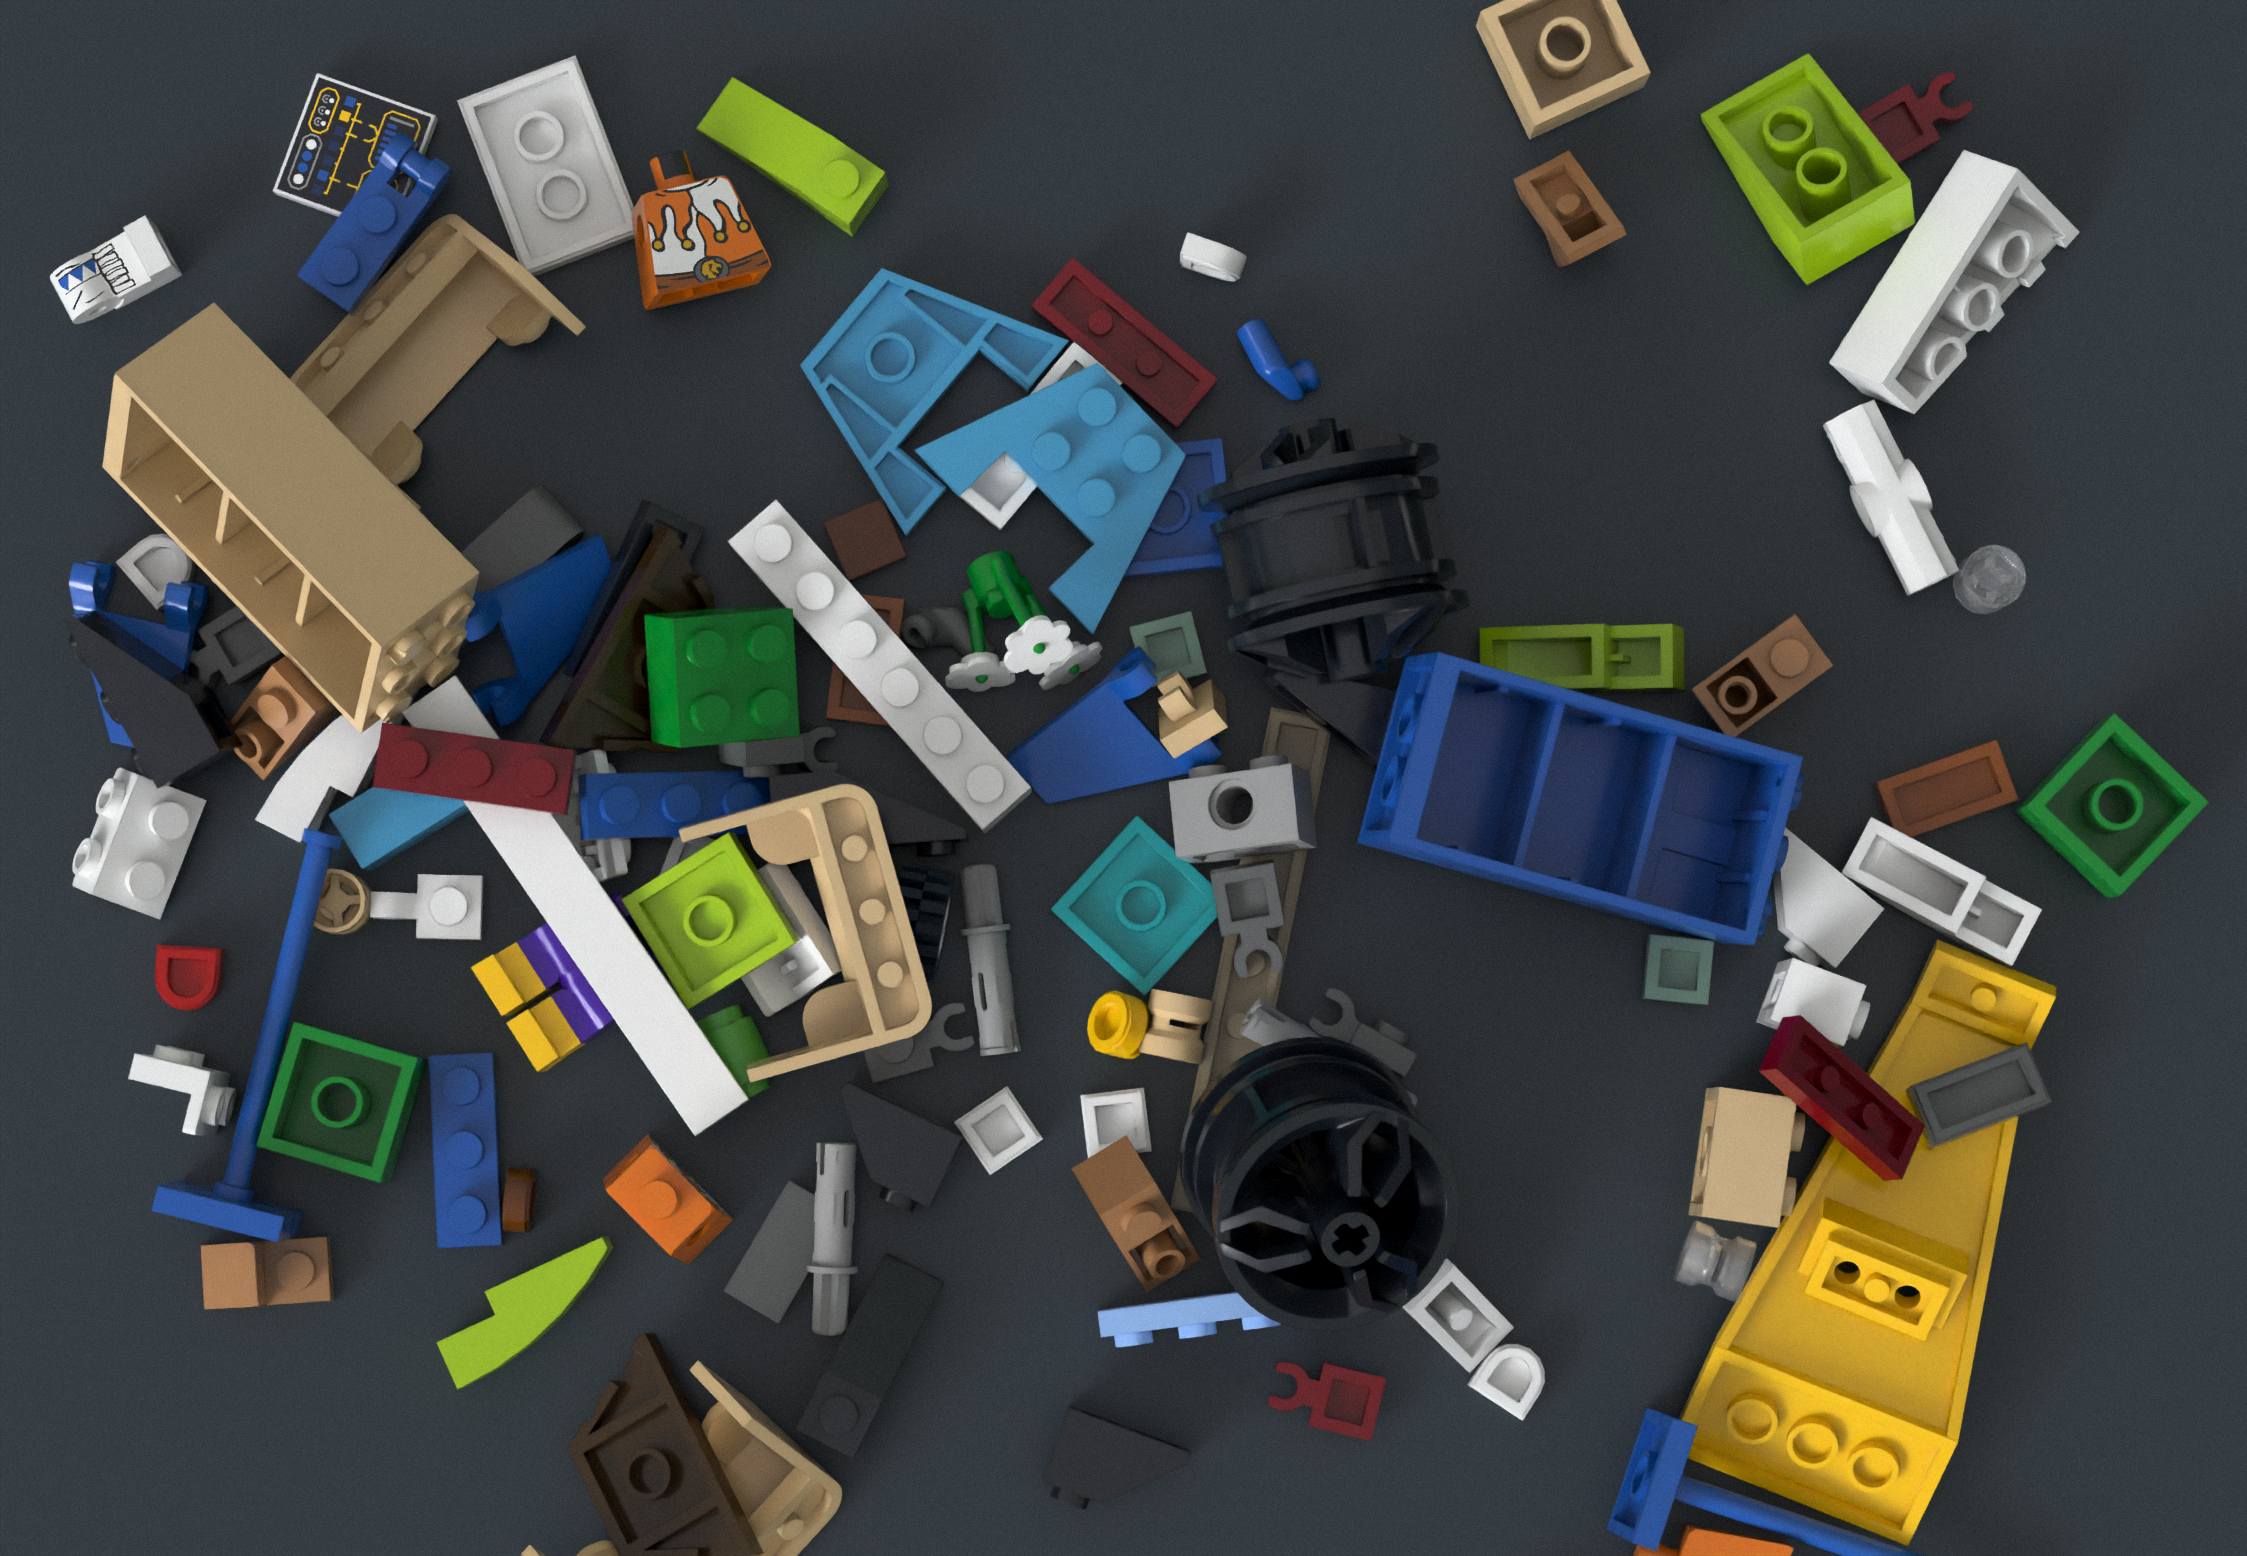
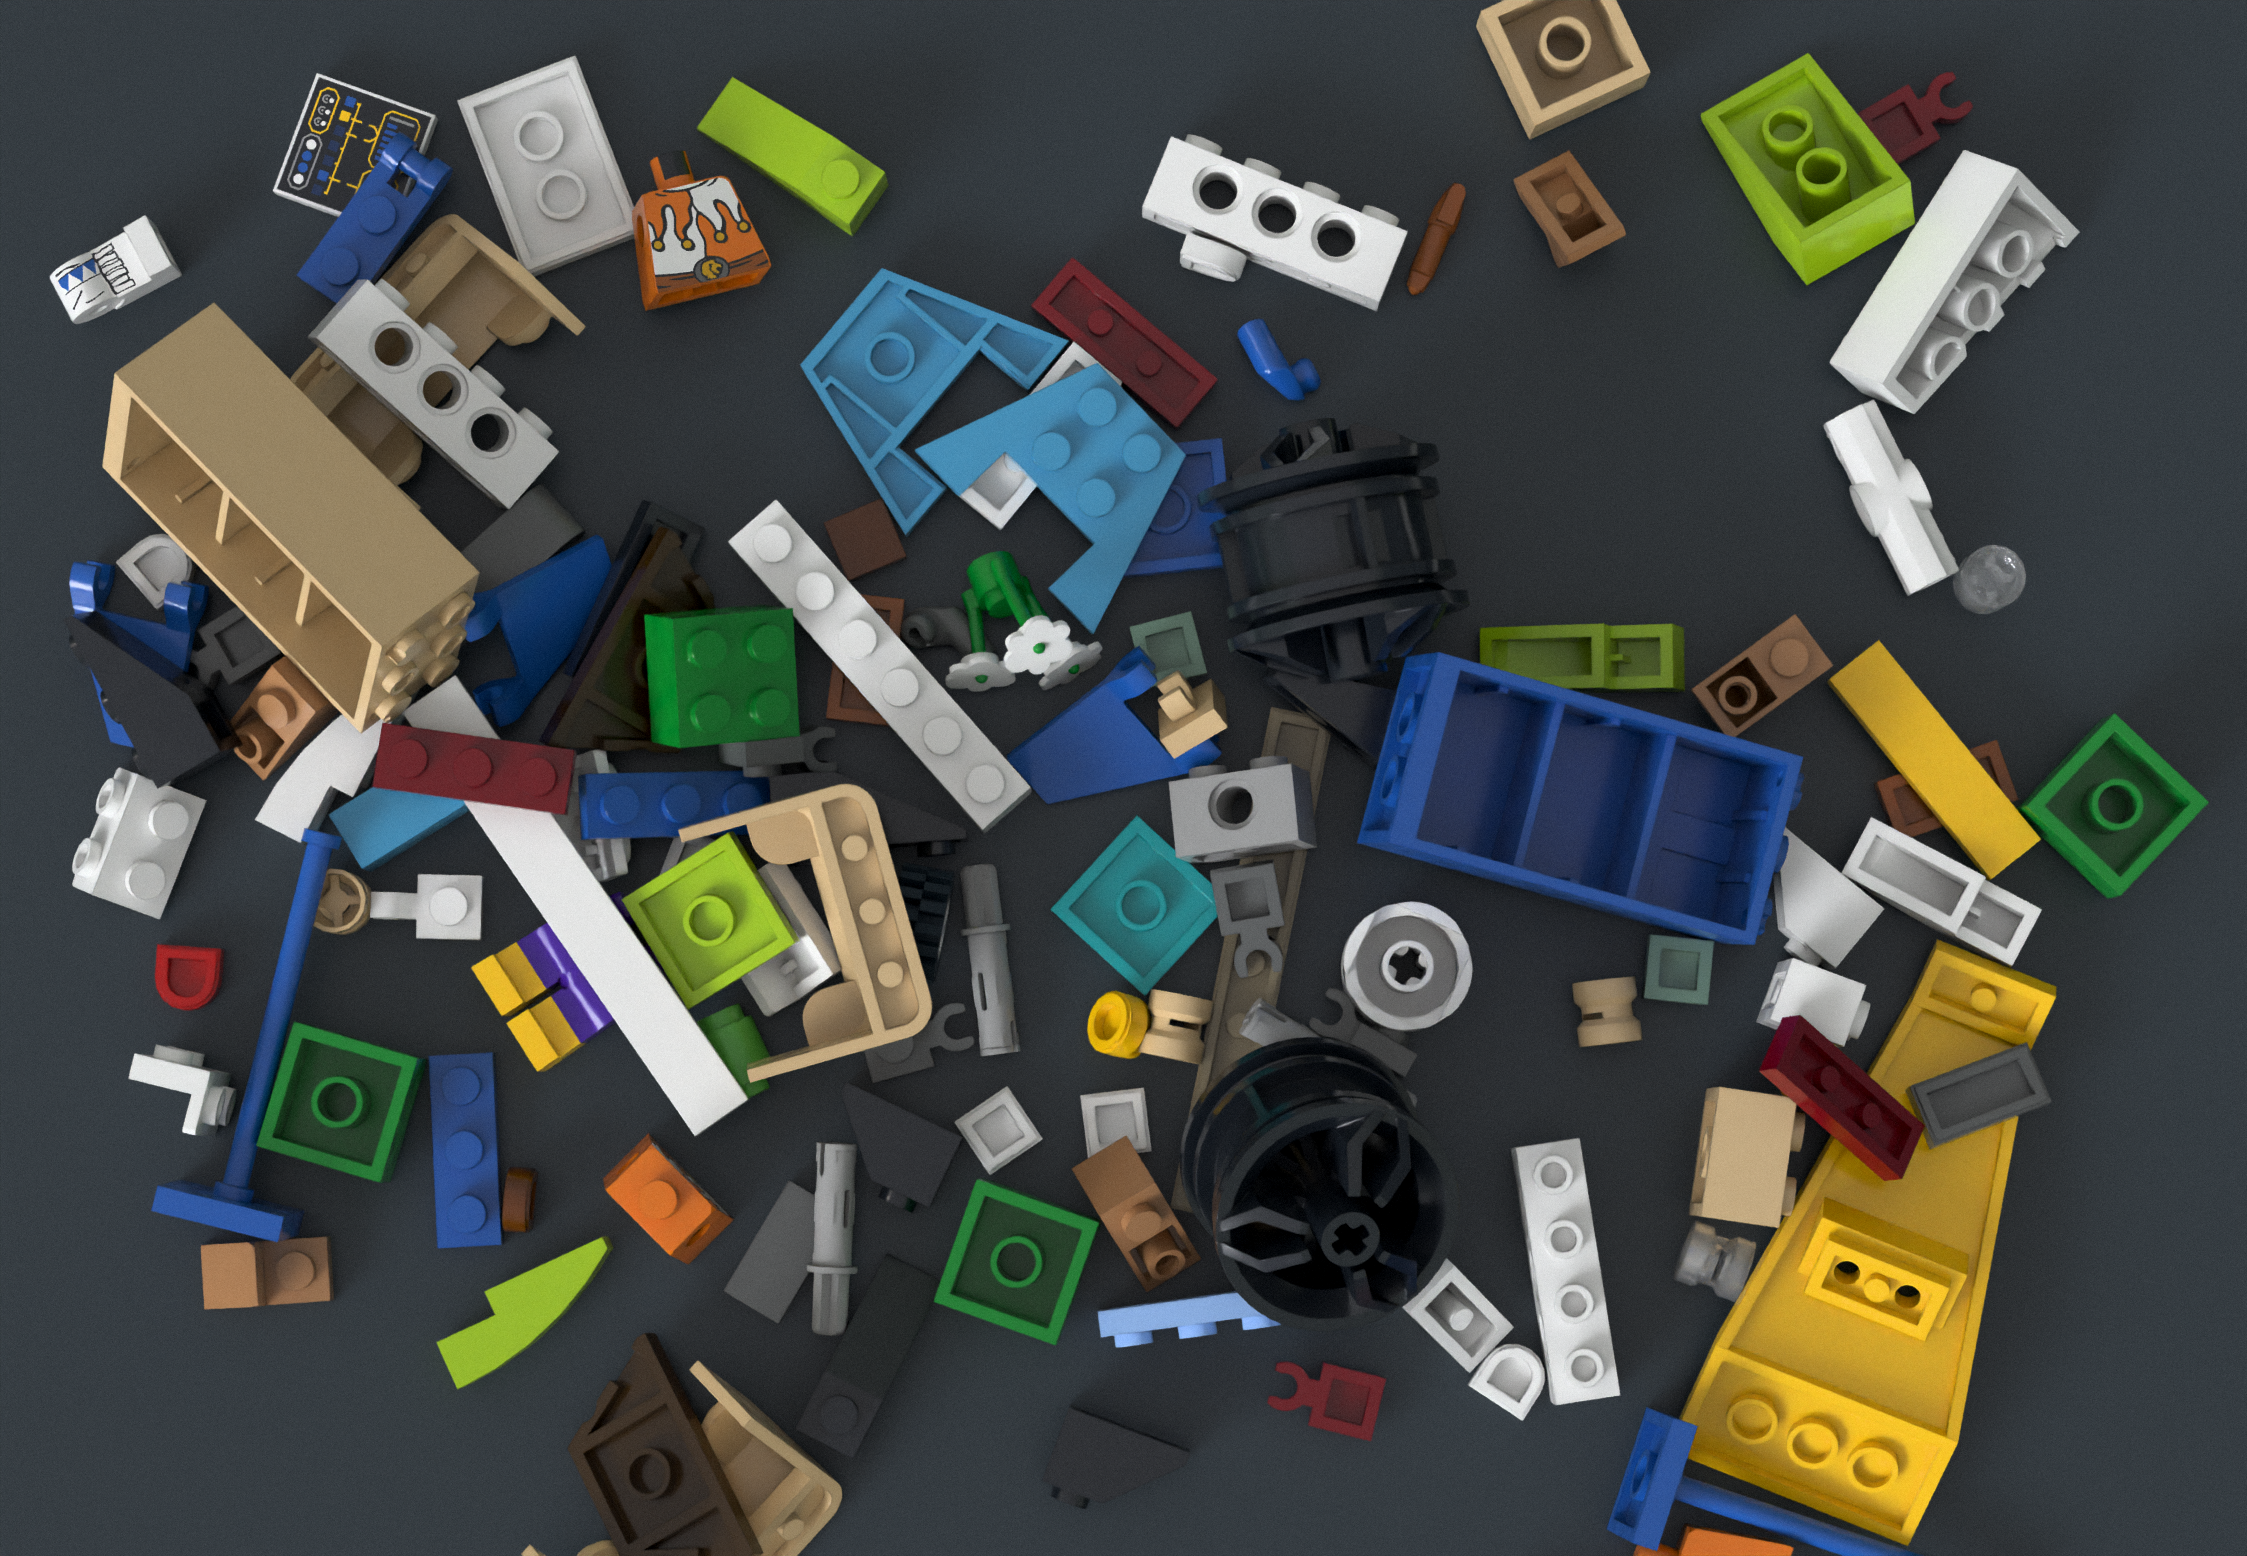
none -> white brick [308,279,559,509]
none -> green brick [933,1177,1102,1345]
none -> white brick [1142,134,1408,311]
none -> white brick [1341,901,1473,1032]
none -> dark orange piece [1406,183,1466,295]
none -> white brick [1510,1138,1620,1405]
none -> tan wheel [1572,976,1642,1047]
none -> yellow tile [1827,640,2041,881]

